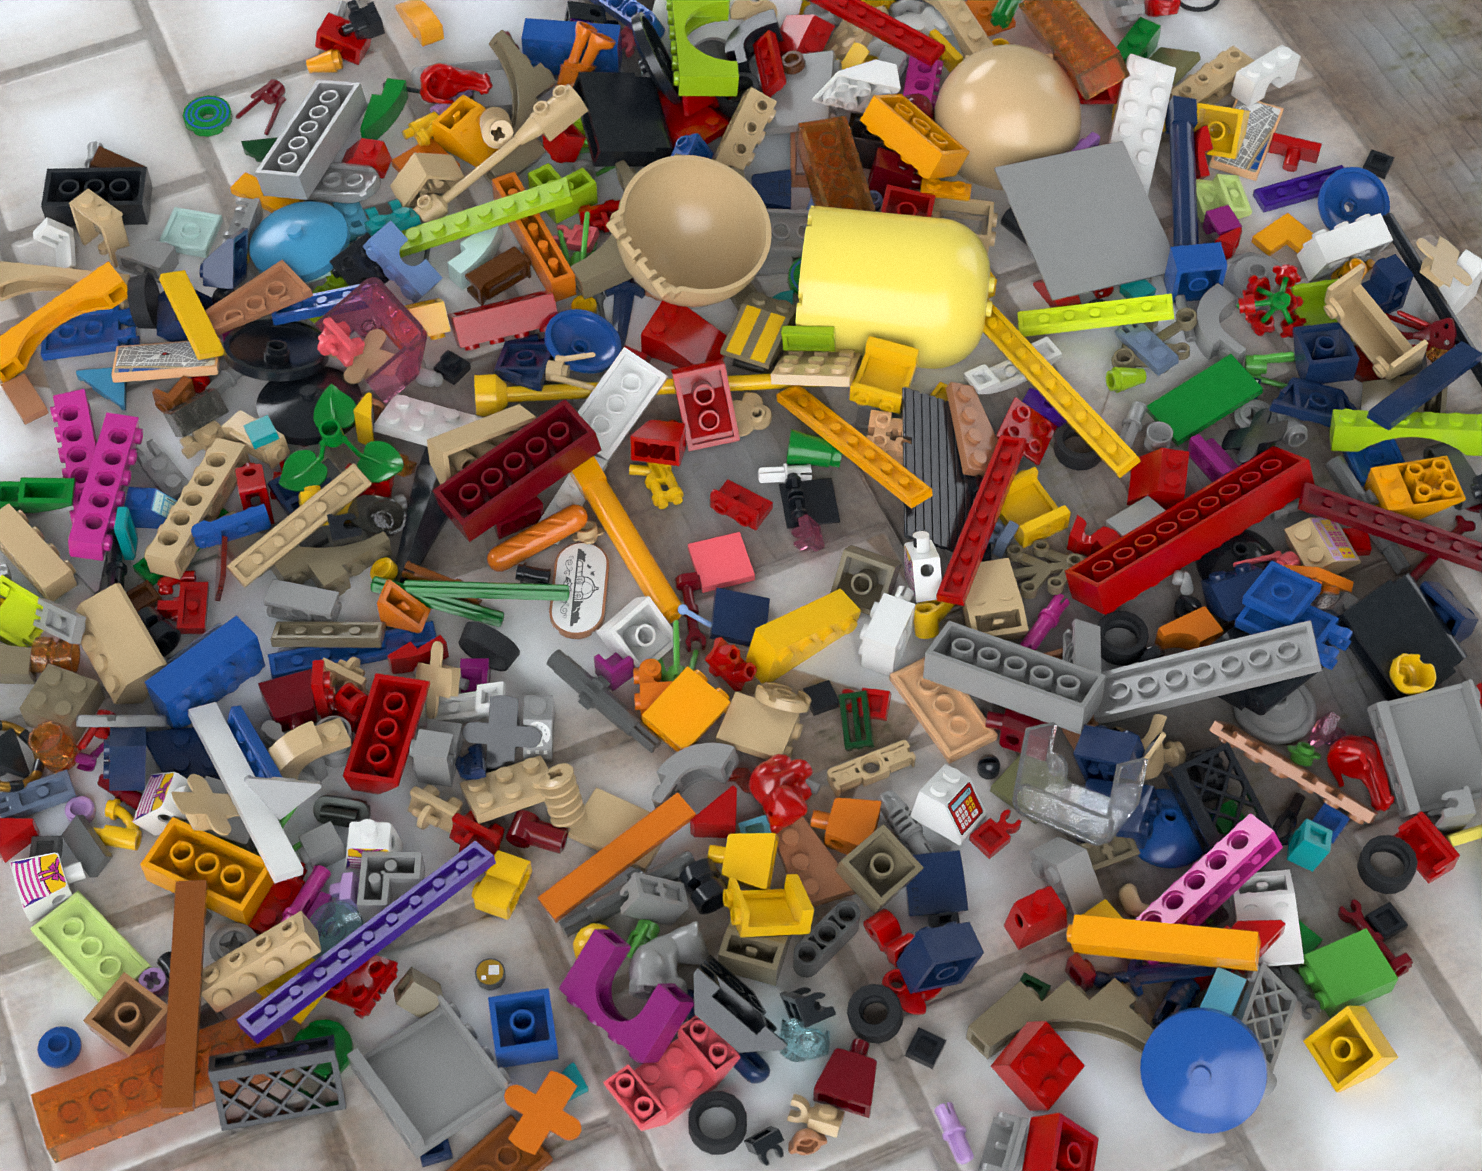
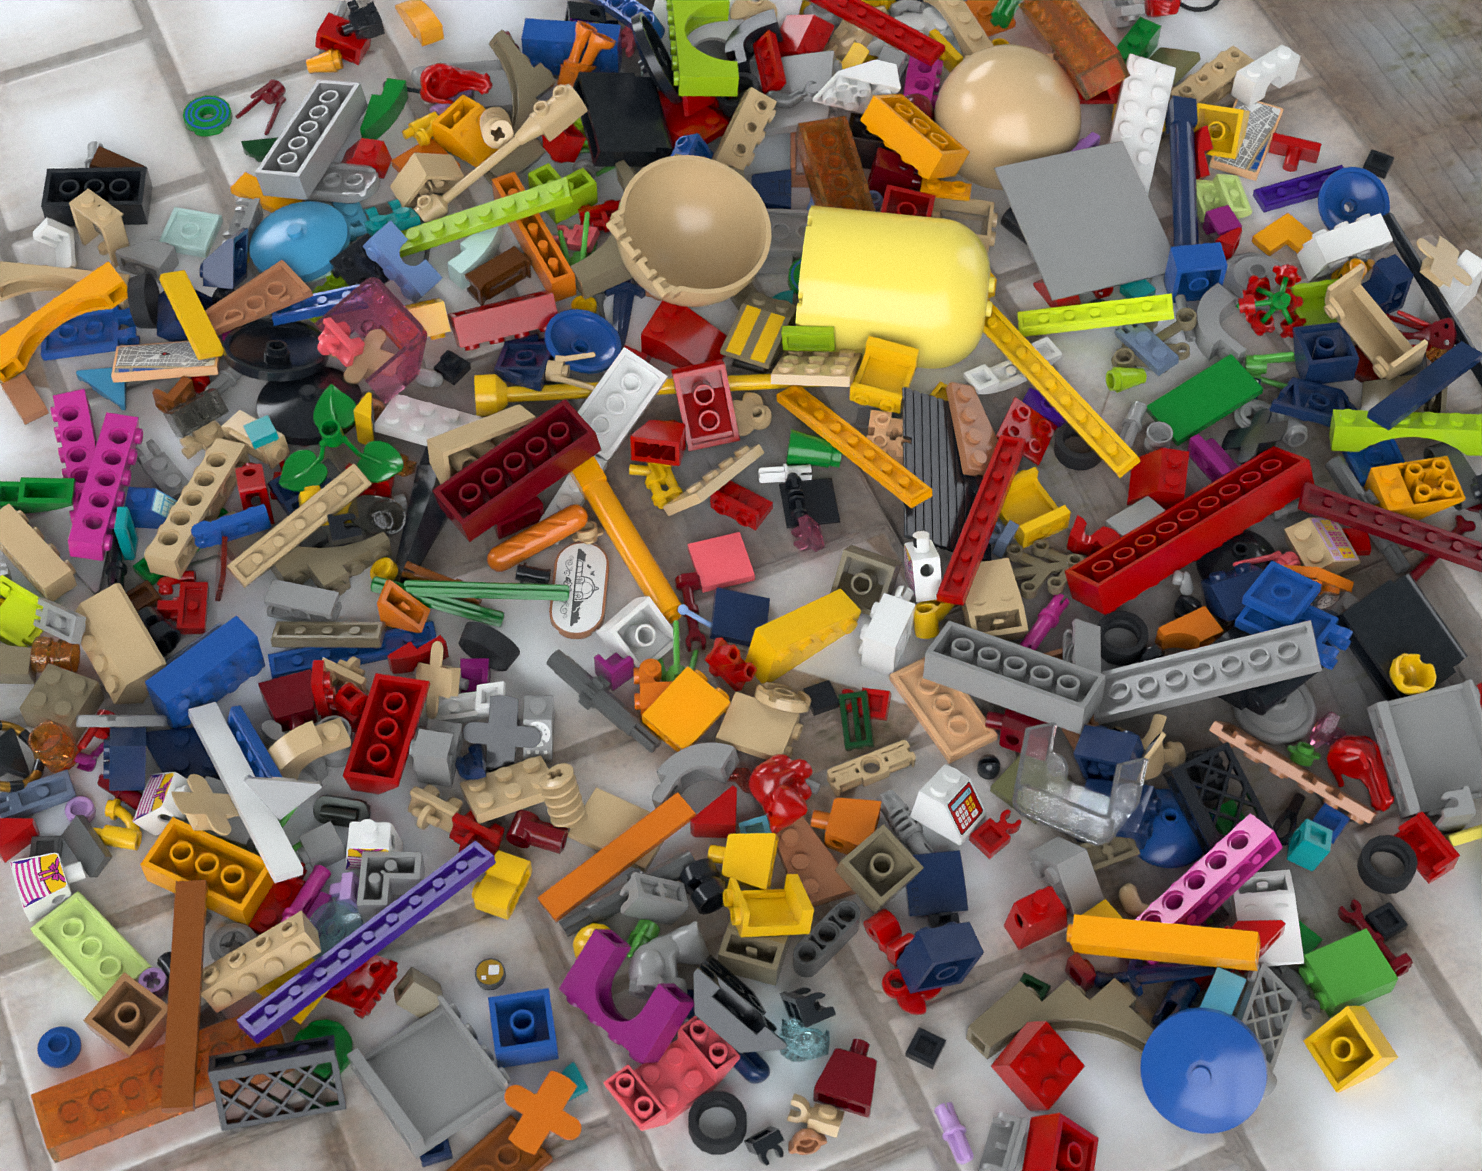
reddish brown tile [781,51,806,75] -> none
black tyre [847,984,904,1044] -> none
dark blue slope [1420,581,1479,643] -> none
none -> tan wing [663,444,765,516]
none -> dark grey arm [766,81,819,108]

